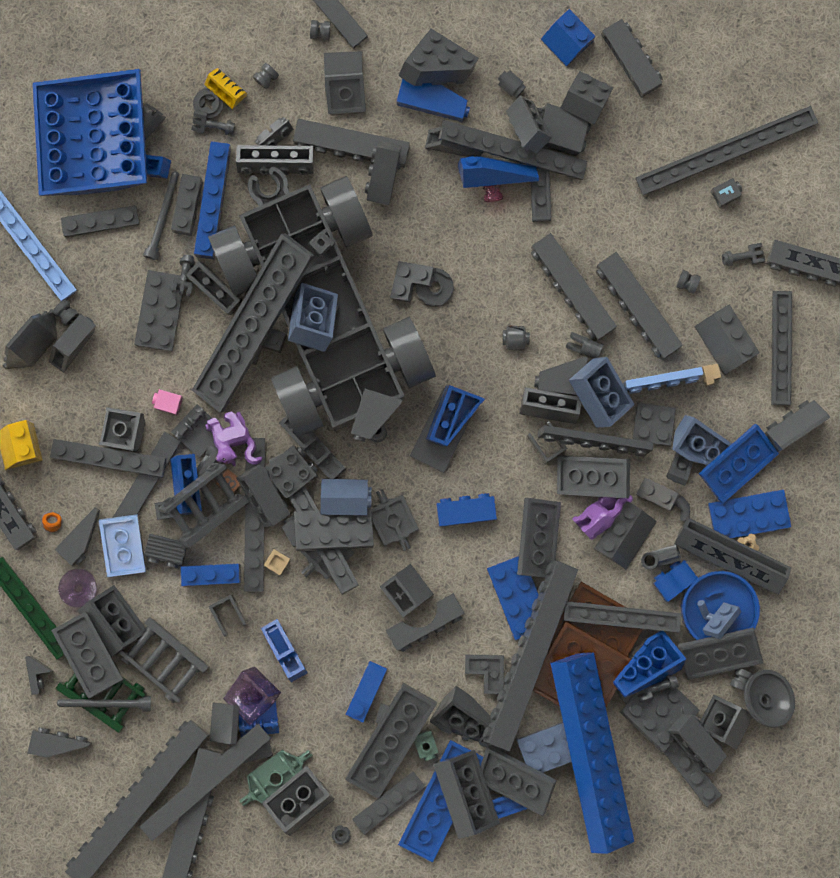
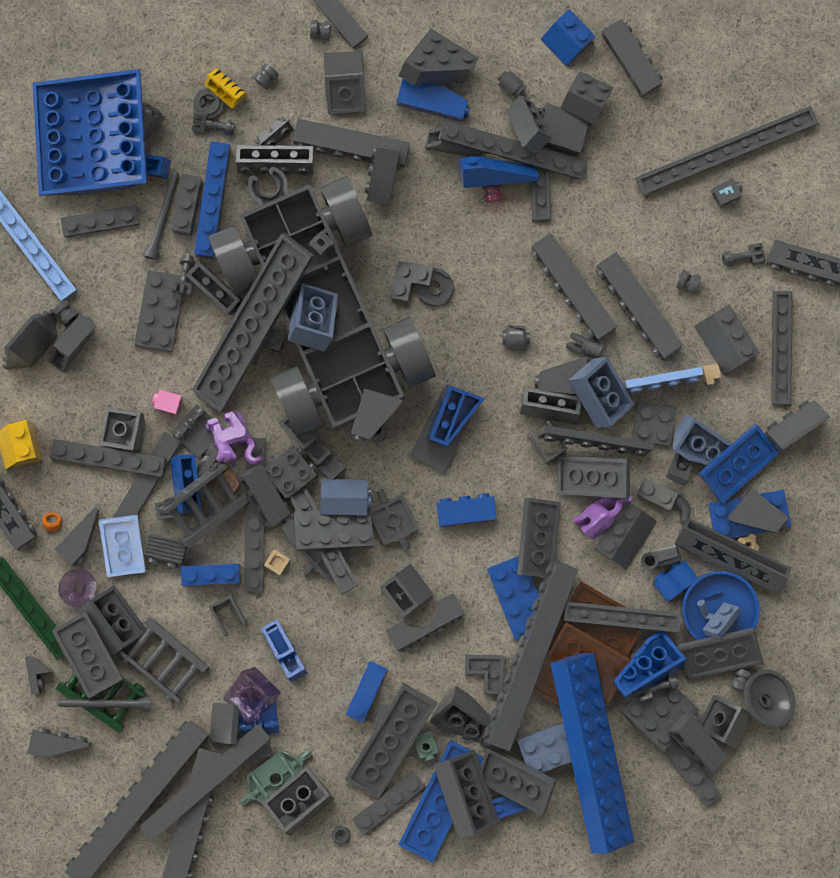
none -> dark grey slope [726,488,789,533]

